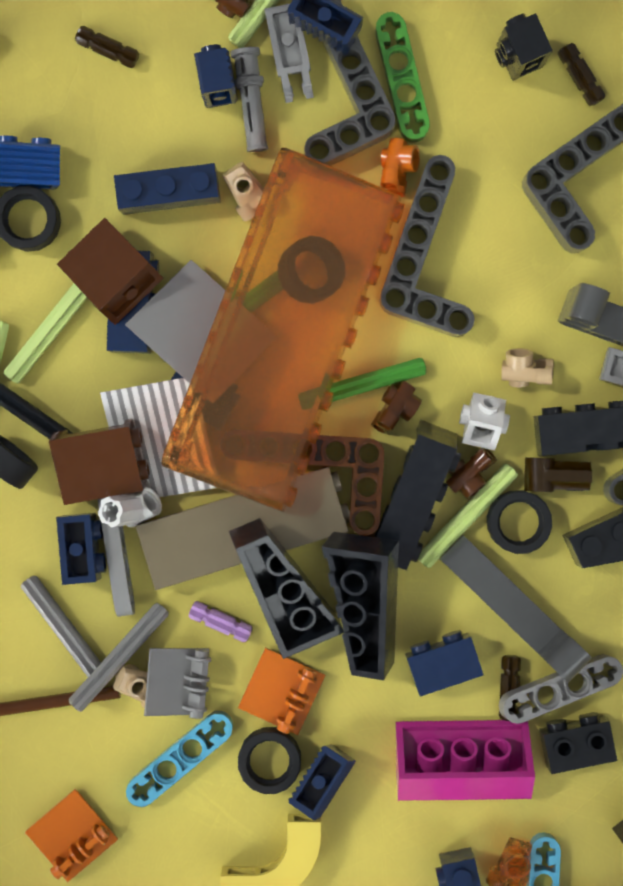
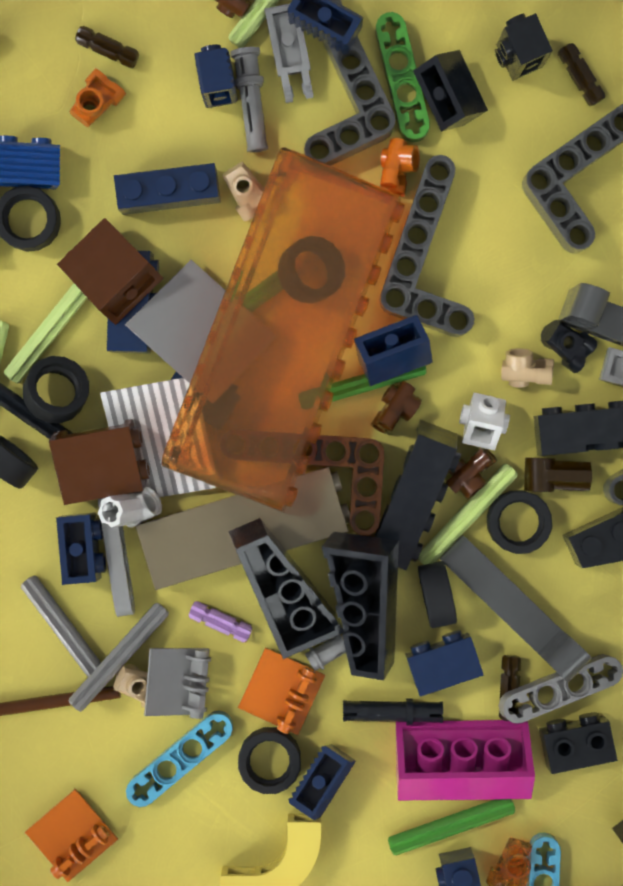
none -> black tyre [23,356,89,423]
none -> orange plate [69,69,126,127]
none -> light grey pin [305,635,346,671]
none -> black pin [343,698,443,725]
none -> dark blue brick [354,315,433,386]
none -> bright green axle [388,799,515,856]
none -> black brick [413,50,488,132]
none -> black tyre [418,561,457,628]
none -> black plate [541,320,597,373]

